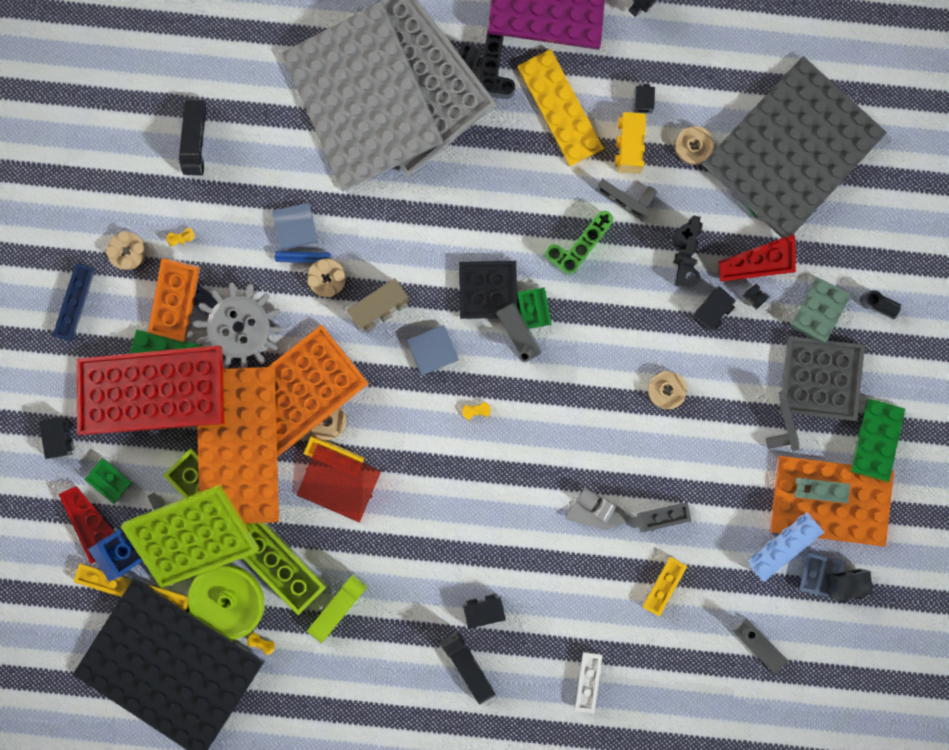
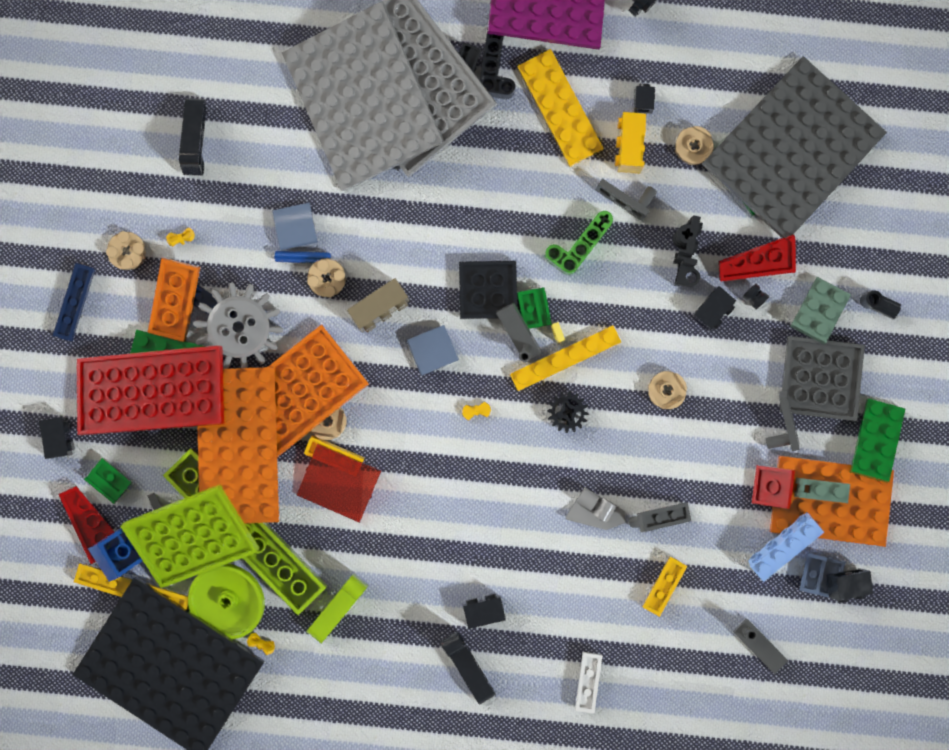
none -> yellow plate [510,325,621,391]
none -> black gear [547,391,589,433]
none -> light yellow tile [551,322,565,343]
none -> red plate [752,465,795,509]

